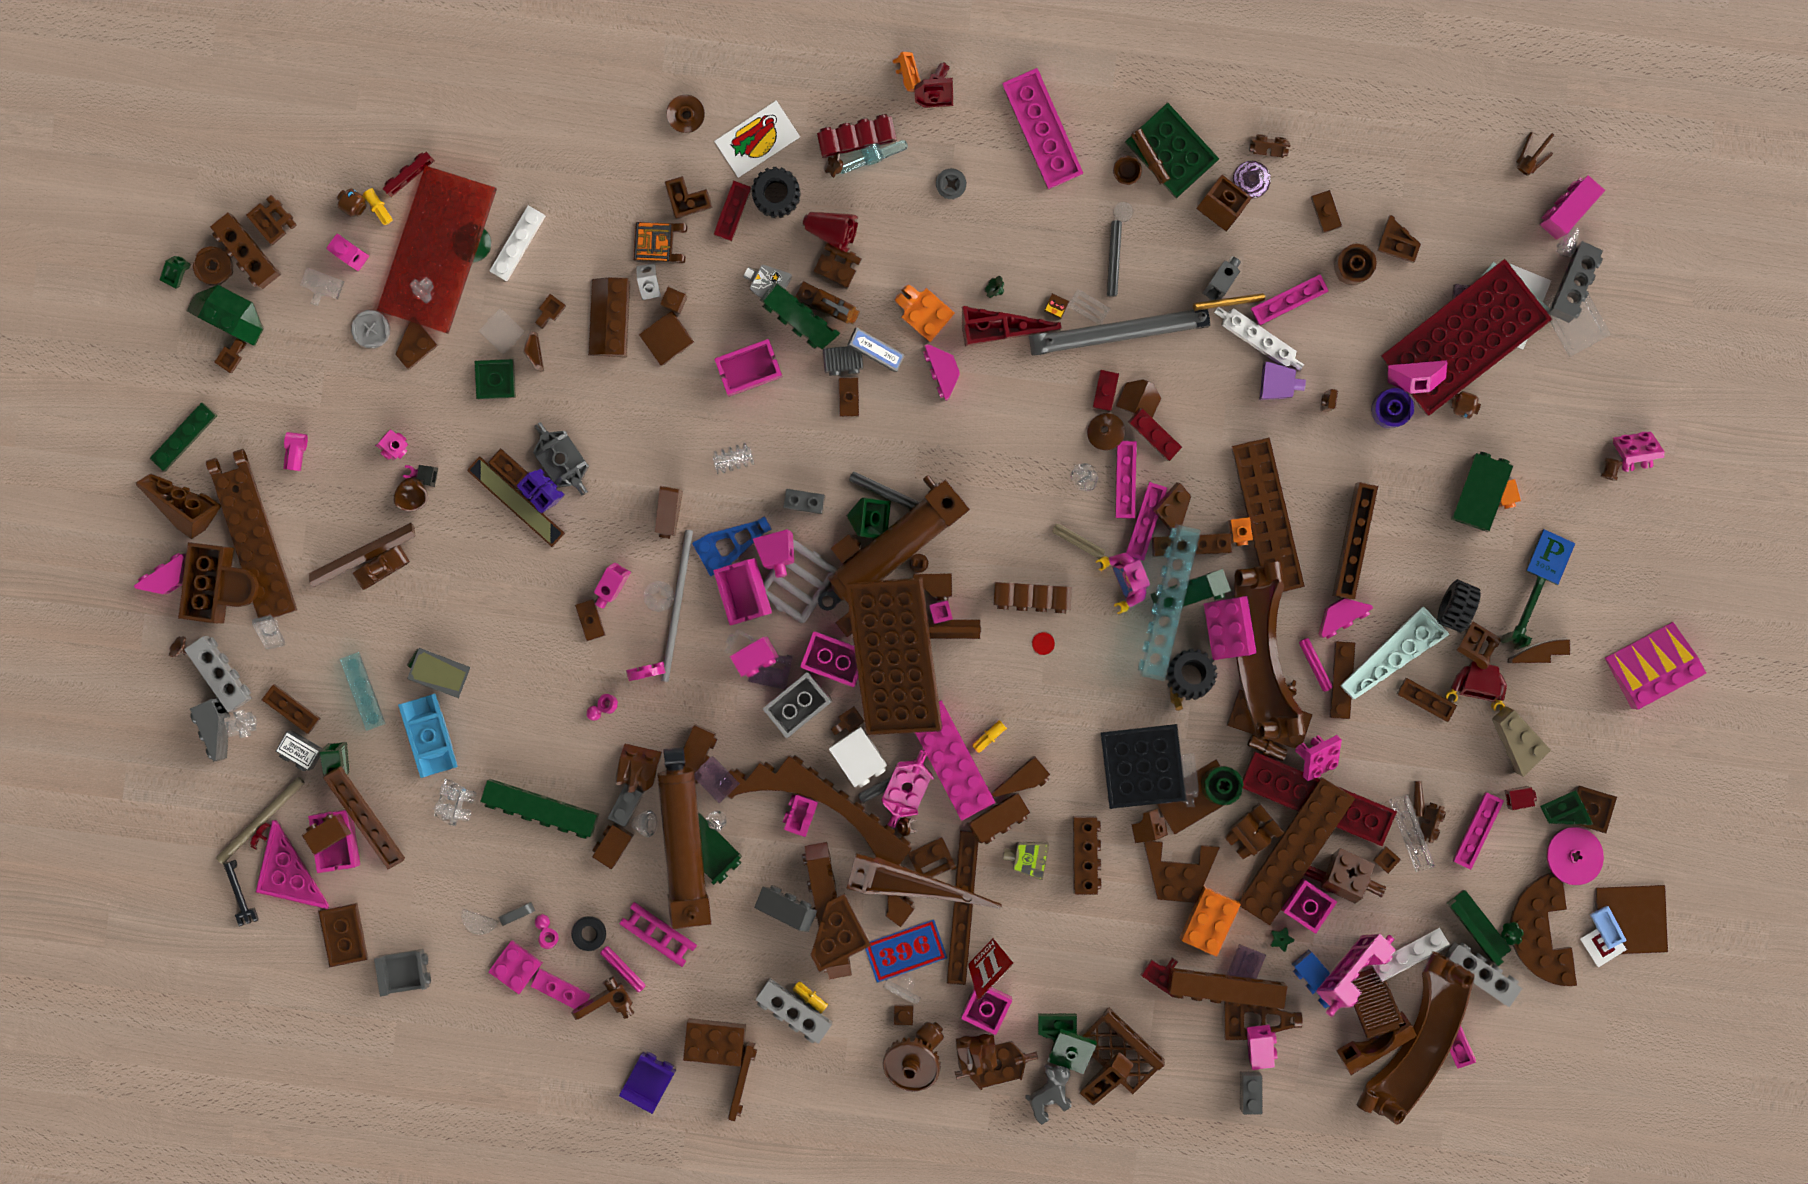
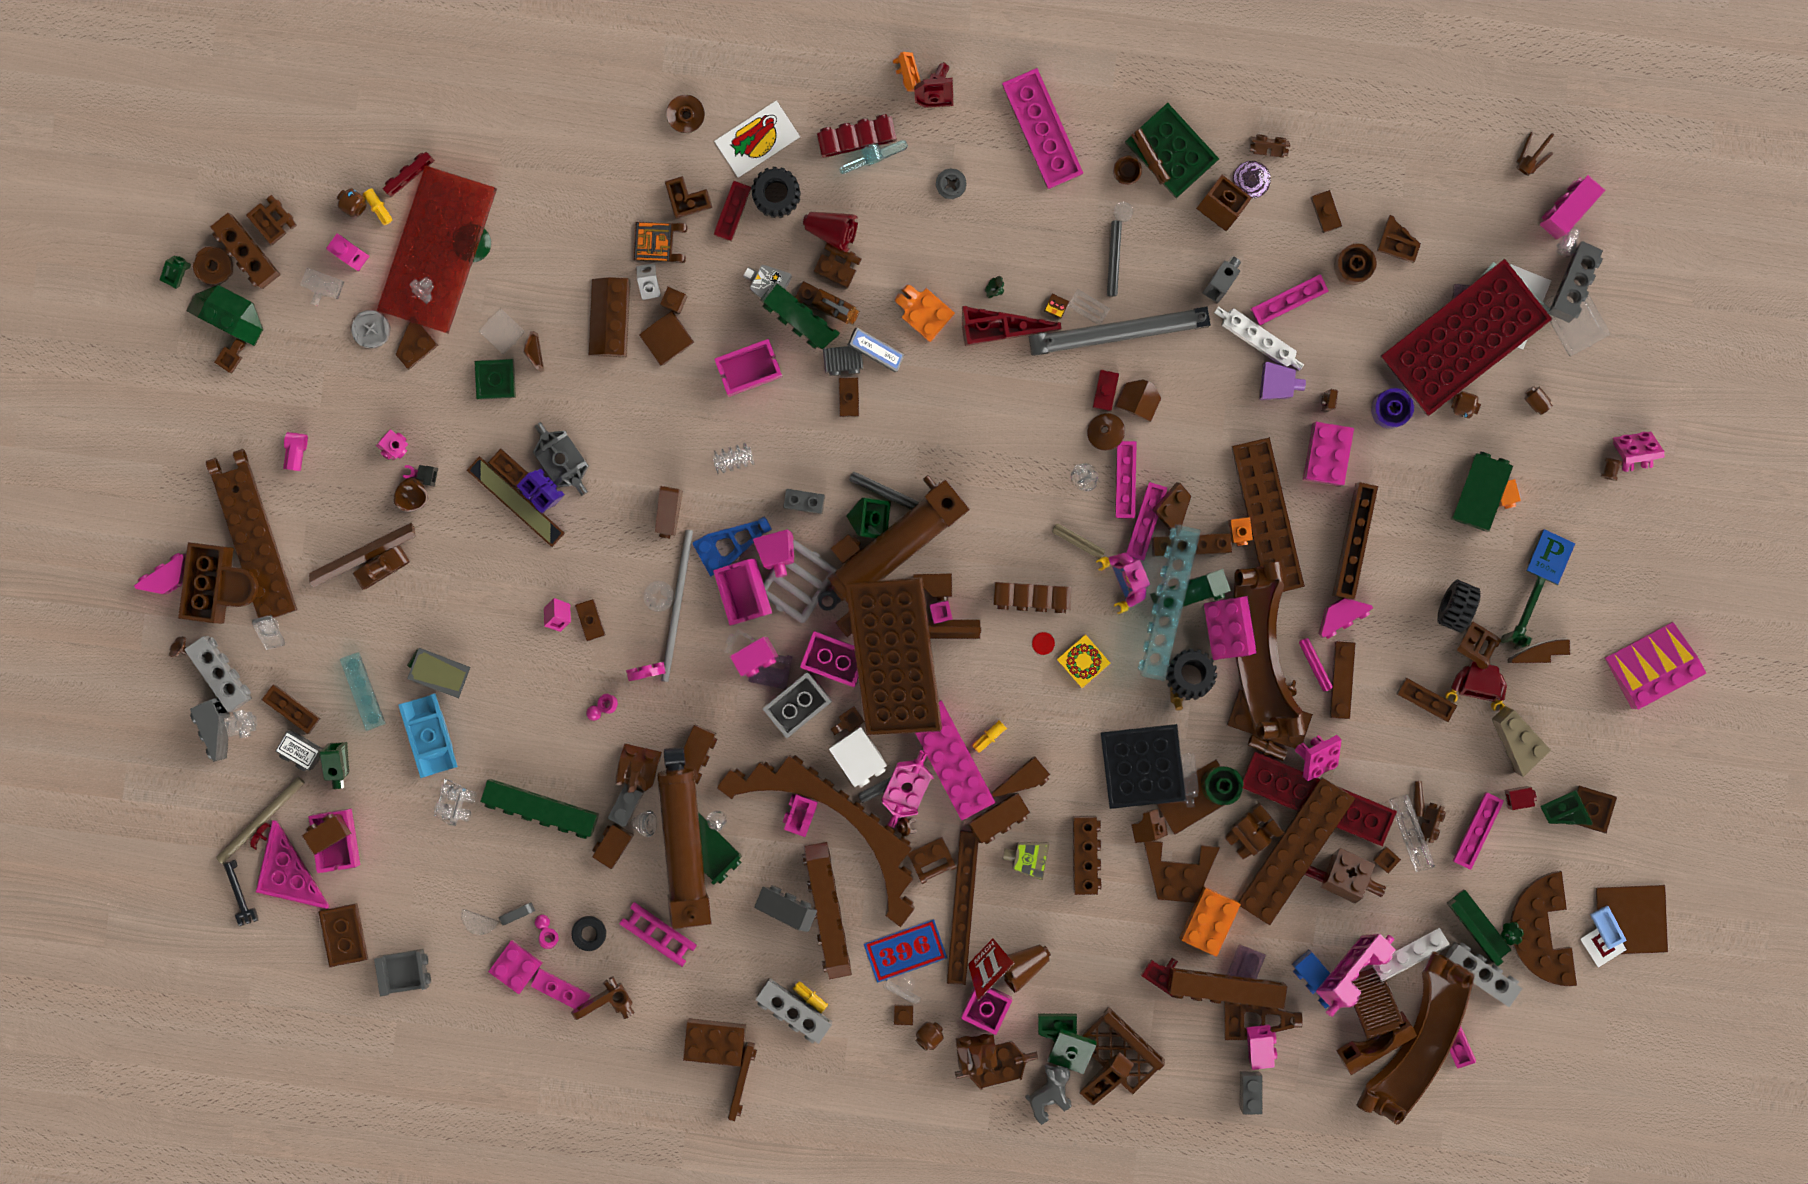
reddish brown wedge [136,474,221,539] -> none
dark green plate [149,402,217,472] -> none
reddish brown plate [323,766,405,869] -> none
white plate [490,205,546,281] -> none
reddish brown plate [535,294,566,329] -> none
dark pink torso [594,563,631,609] -> none
dark pink axle [600,946,646,992] -> none
dark purple panel [619,1052,676,1114] -> none
plate [694,756,740,803] -> none
reddish brown plate [811,893,871,972] -> none
reddish brown plate [825,153,843,178] -> none
reddish brown plate [846,853,1002,908] -> none
reddish brown wheel [883,1037,941,1092] -> none
reddish brown plate [909,554,929,573] -> none
dark pink slope [923,344,960,401] -> none
dark red plate [1128,408,1182,461] -> none
pearl gold bar [1193,293,1265,311] -> none
dark green plate [1270,927,1295,952] -> none
dark pink brick [1281,878,1337,934] -> none
light aqua wing [1340,606,1449,699] -> none
dark pink slope [1387,361,1447,393] -> none
dark pink piece [1547,827,1604,885] -> none
none -> dark pink panel [544,598,571,632]
none -> reddish brown cone [1003,944,1051,993]
none -> tile [1057,634,1111,688]
none -> dark pink brick [1303,422,1354,486]
none -> reddish brown brick [1524,386,1553,415]

